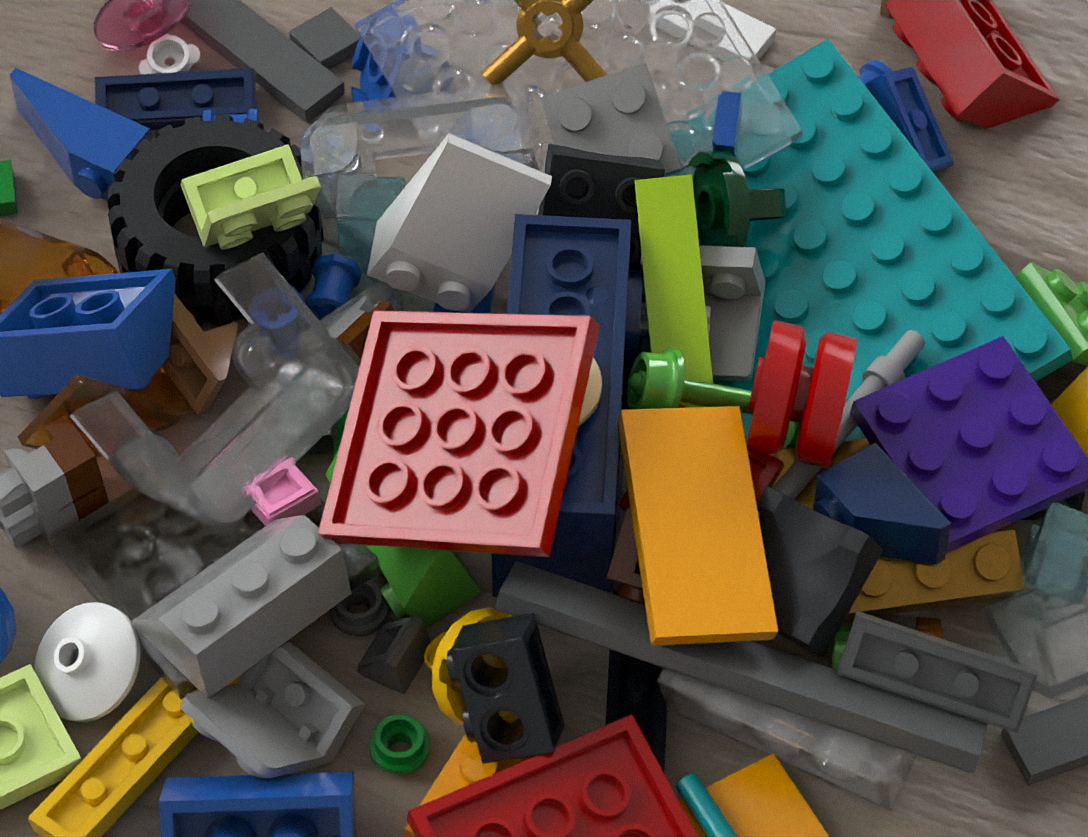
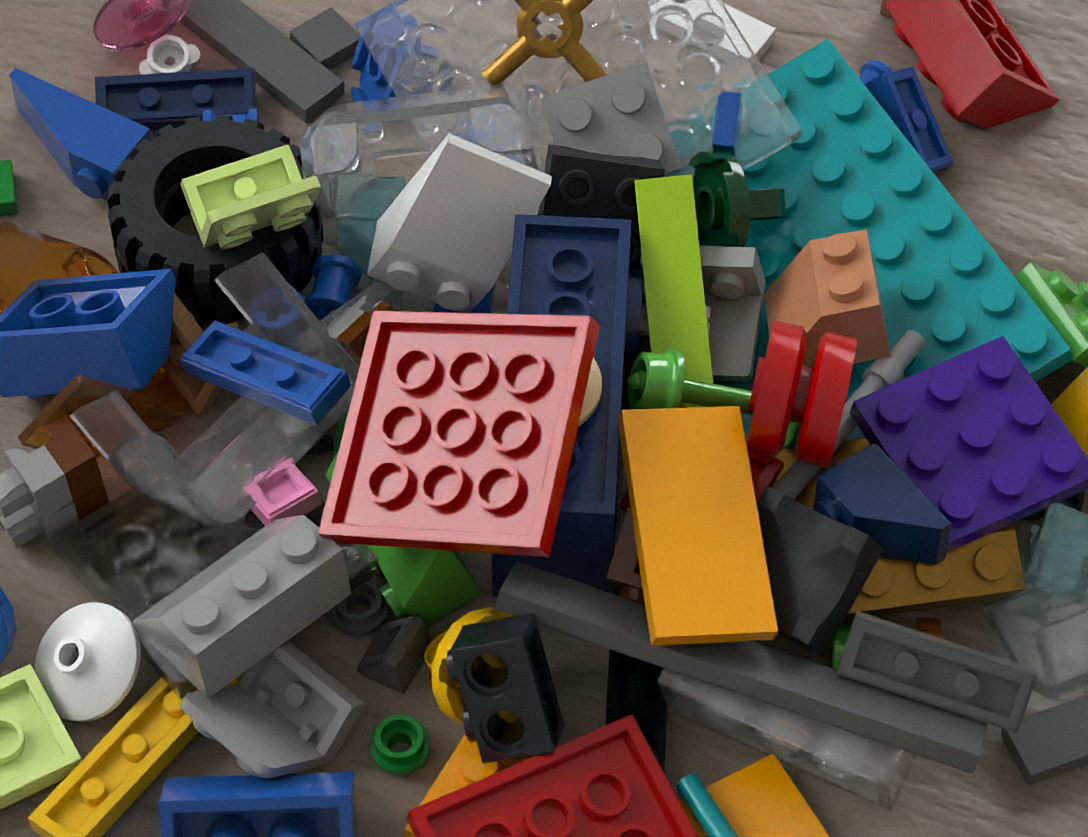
none -> blue tile [179,320,352,426]
none -> nougat slope [764,229,891,367]

